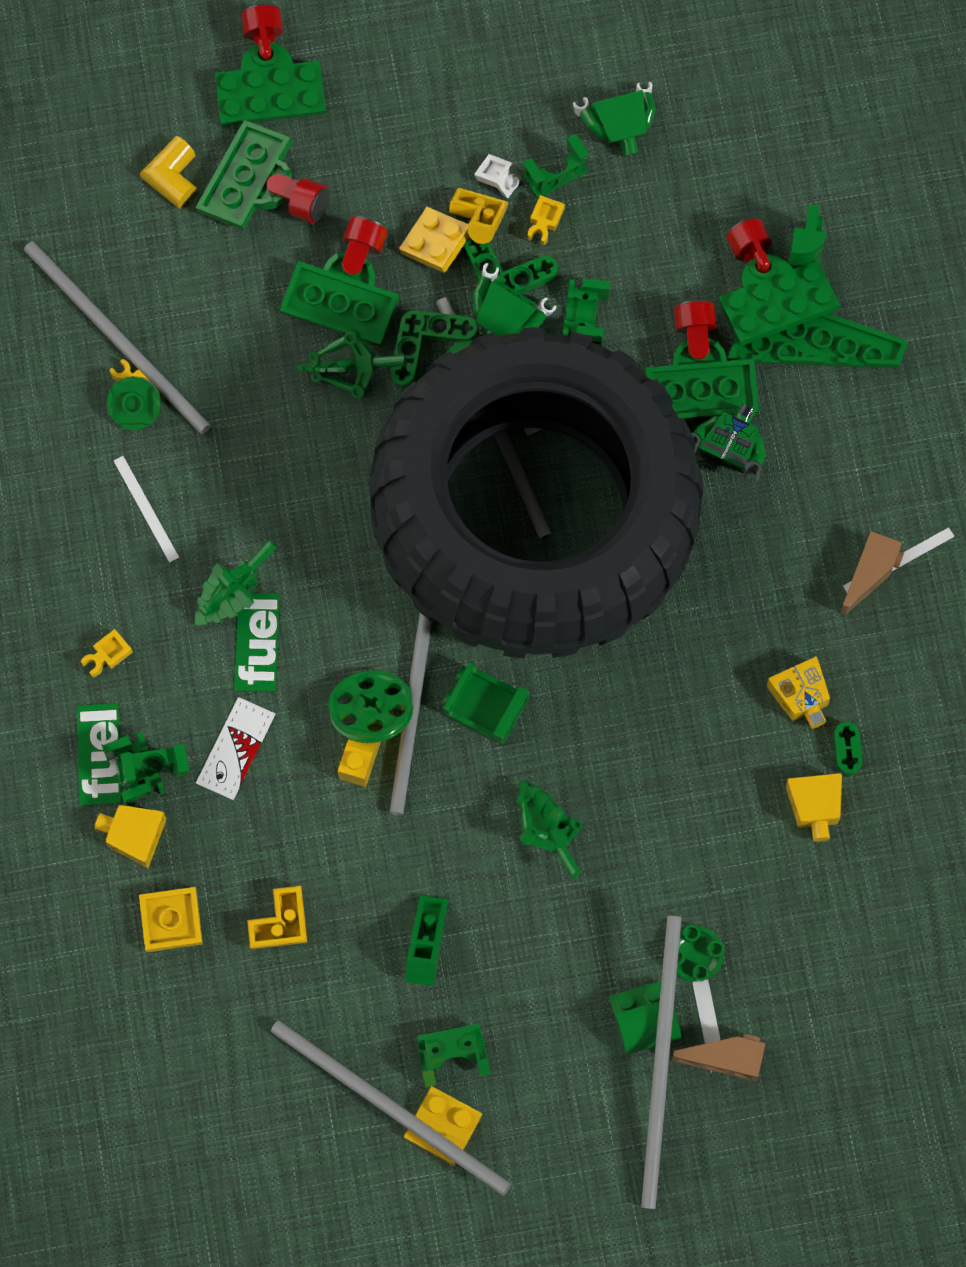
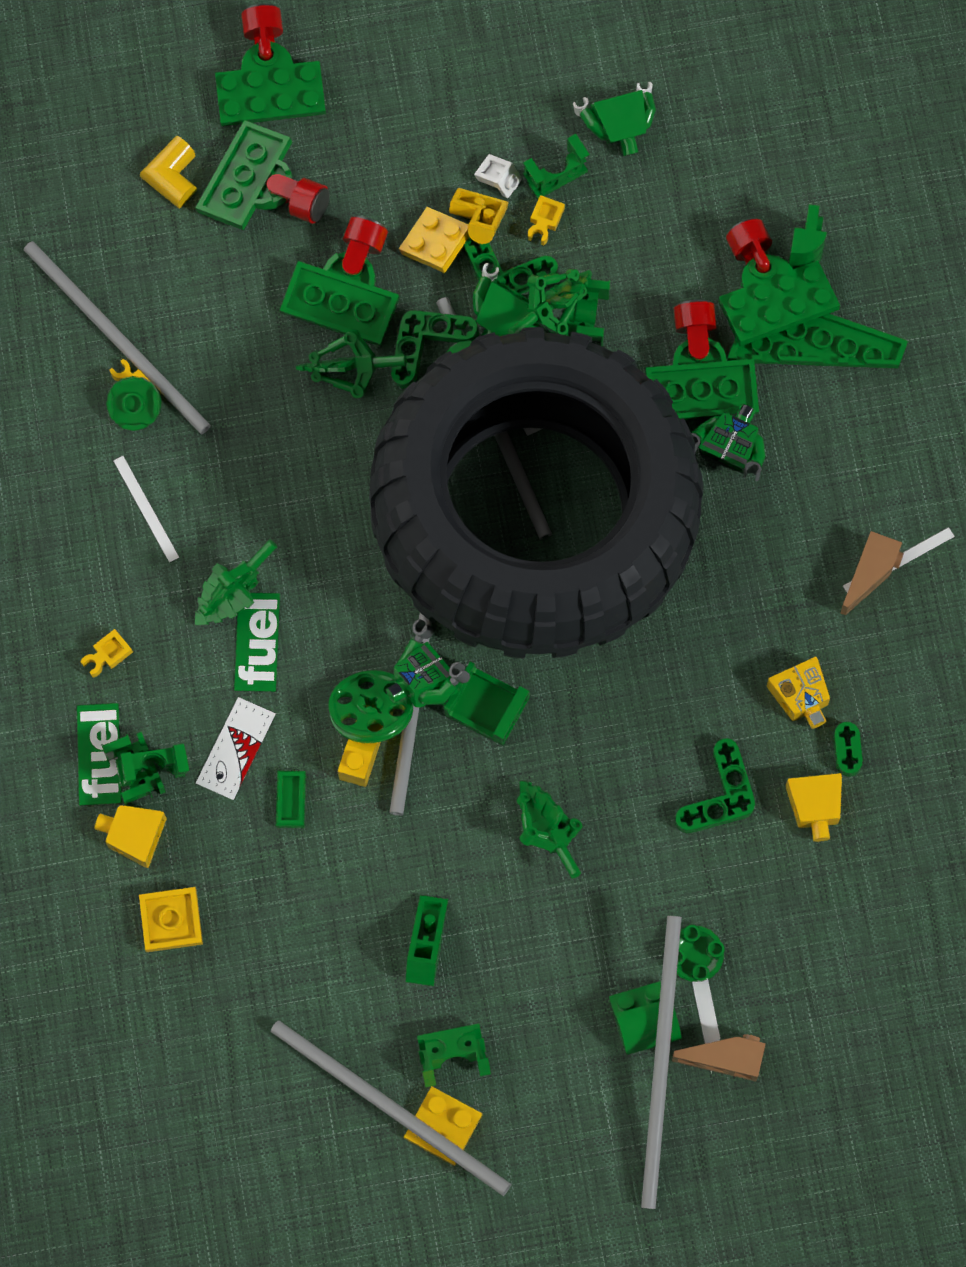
yellow brick [247,886,307,949] -> none
none -> green tile [276,771,306,828]
none -> green torso [386,619,470,708]
none -> green bar [508,269,592,335]
none -> green beam [675,738,755,833]

